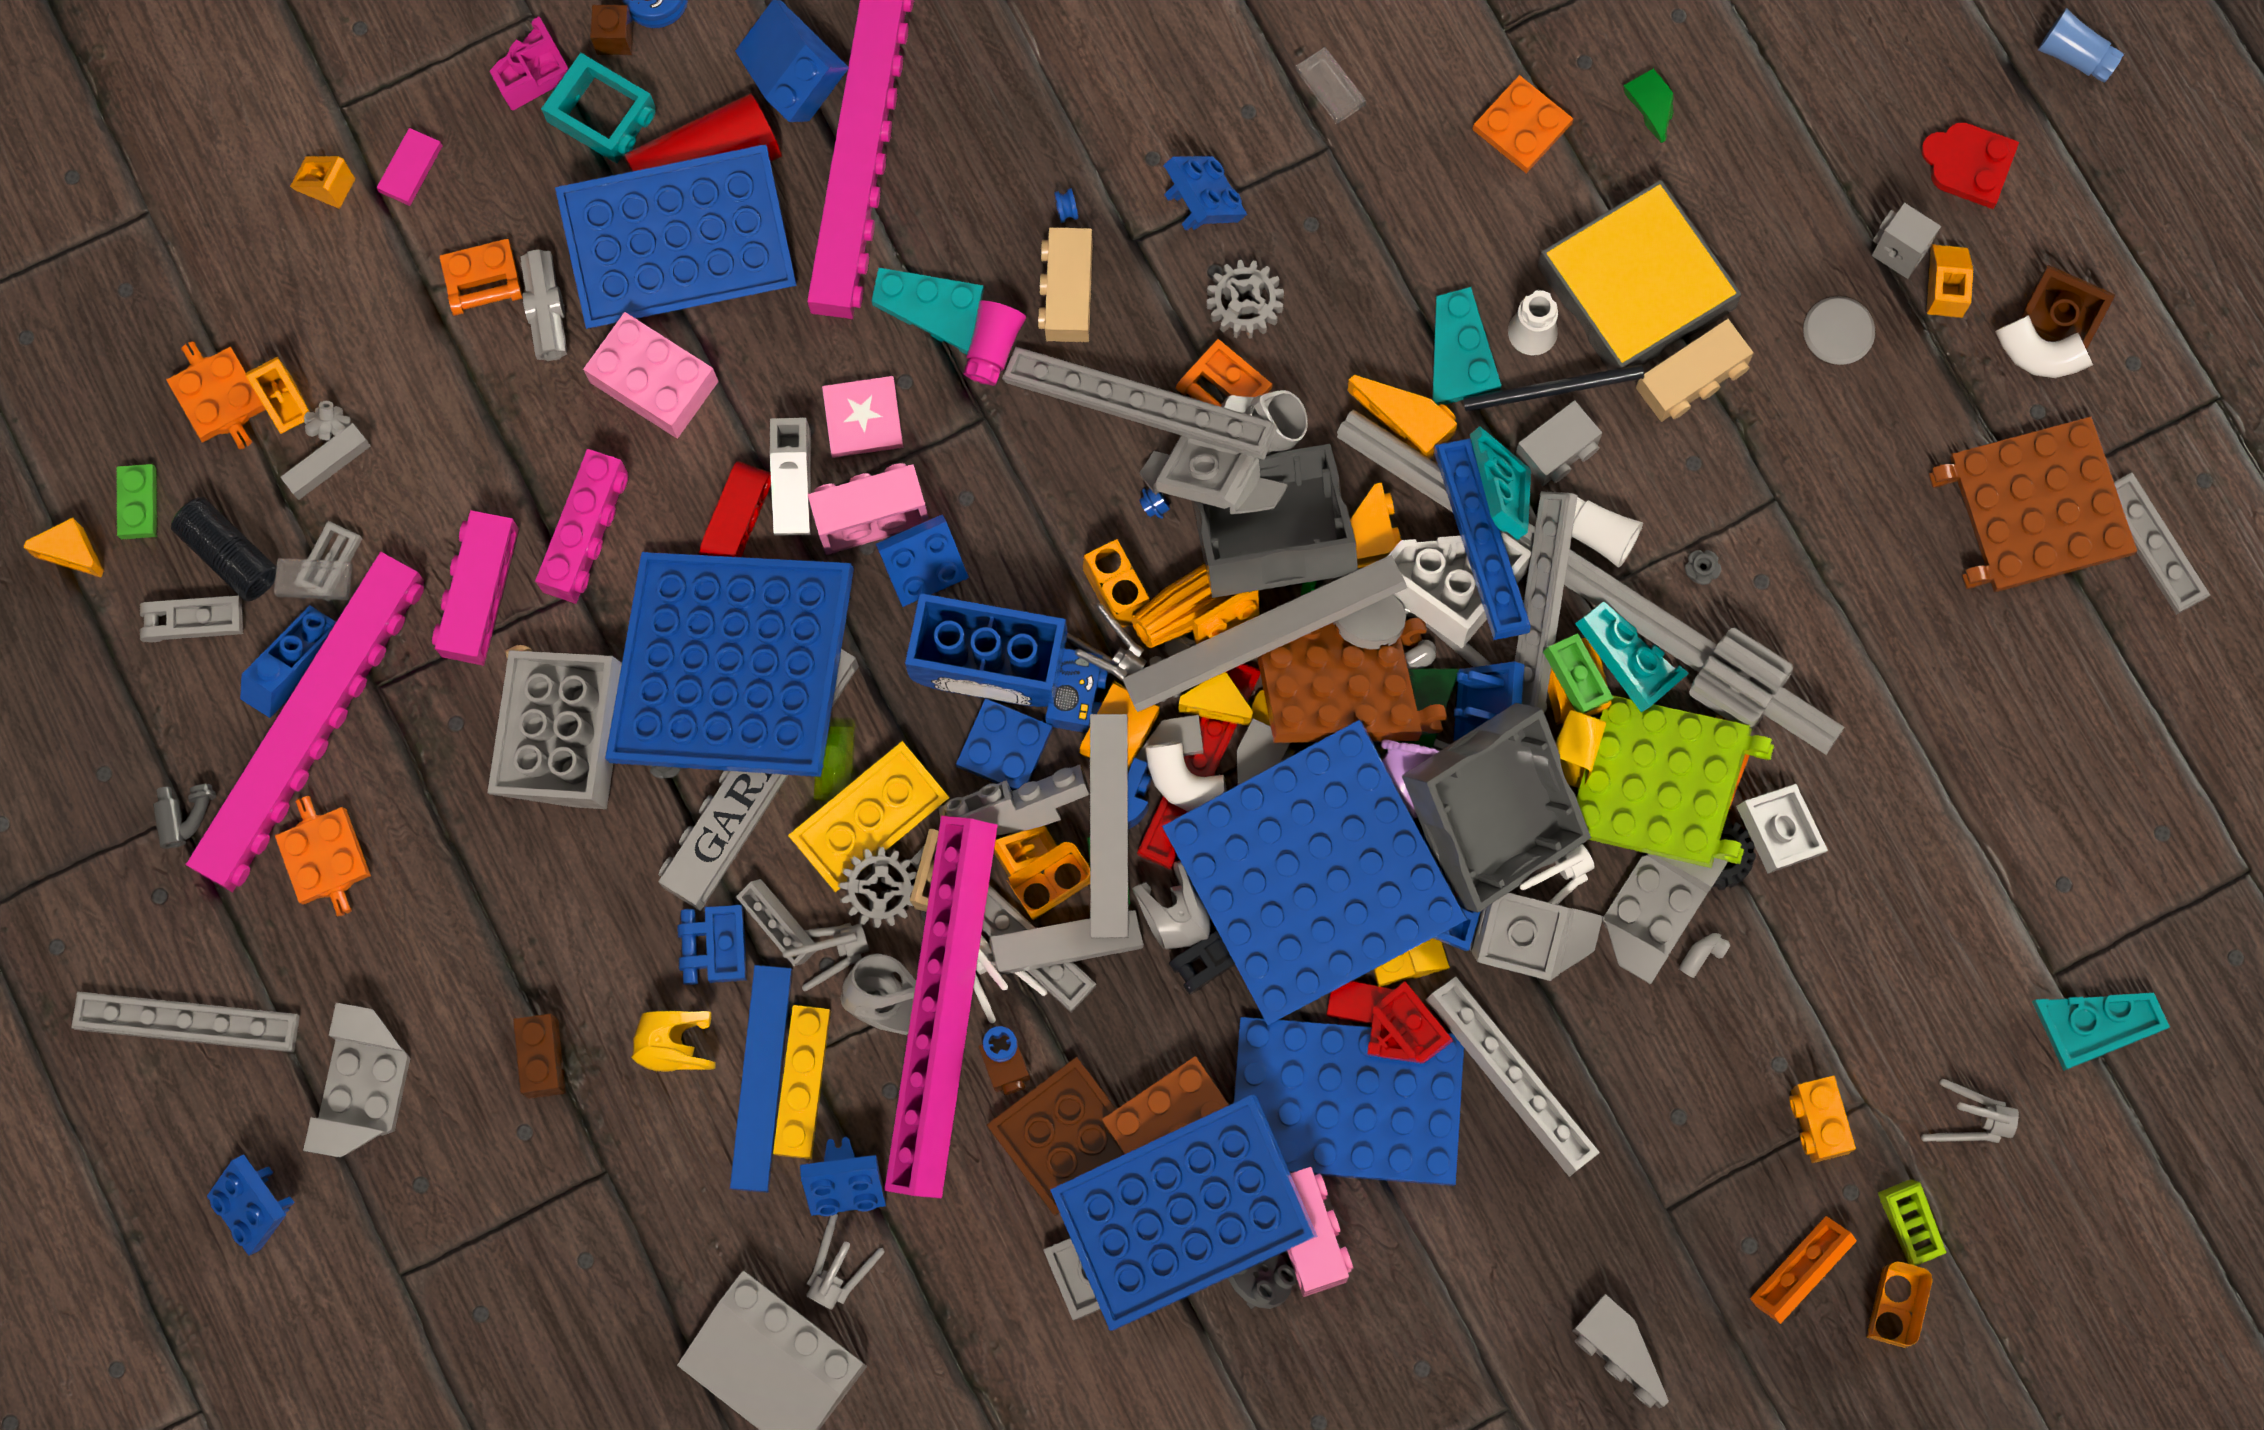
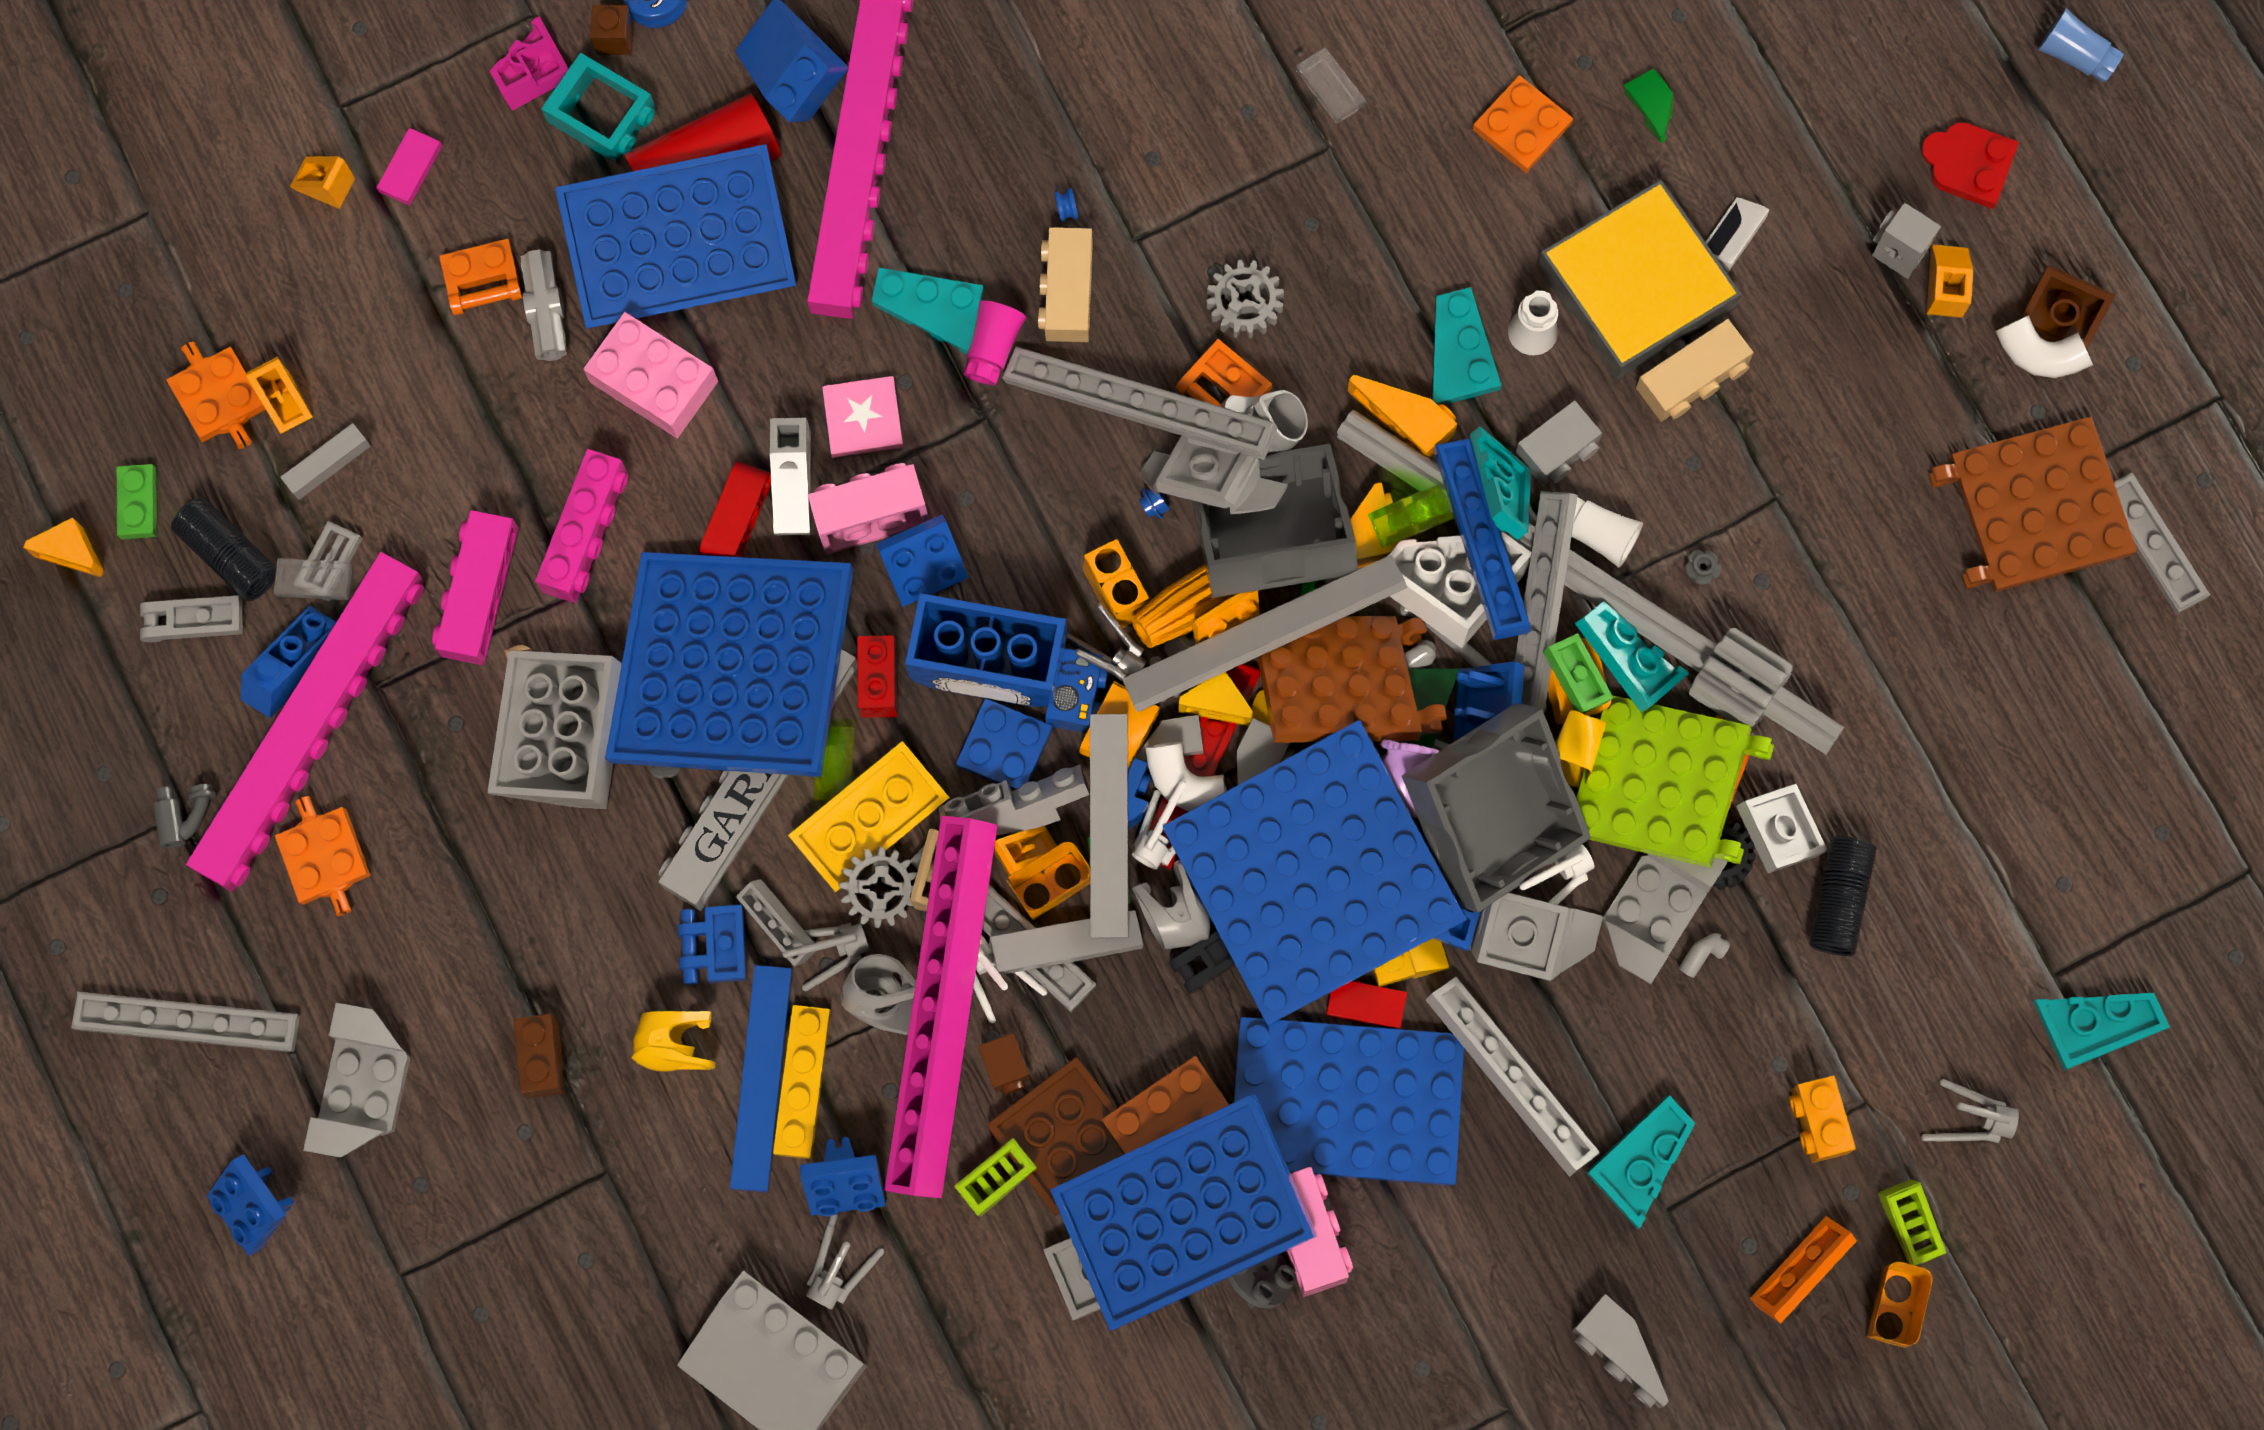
light grey plant [304,401,351,440] -> none
blue bush [983,1026,1017,1062] -> none
blue plate [1164,156,1247,230] -> none
light grey tile [1333,595,1406,649] -> none
red slope [1367,981,1453,1064] -> none
black piece [1463,364,1645,412] -> none
light grey piece [1803,296,1875,365] -> none
none -> red hinge [857,635,898,718]
none -> lime slope [954,1138,1037,1216]
none -> white plant [1132,781,1186,869]
none -> clear neon green brick [1368,484,1454,548]
none -> teal wing [1585,1095,1695,1229]
none -> white slope [1705,197,1769,273]
none -> black piece [1808,836,1878,956]

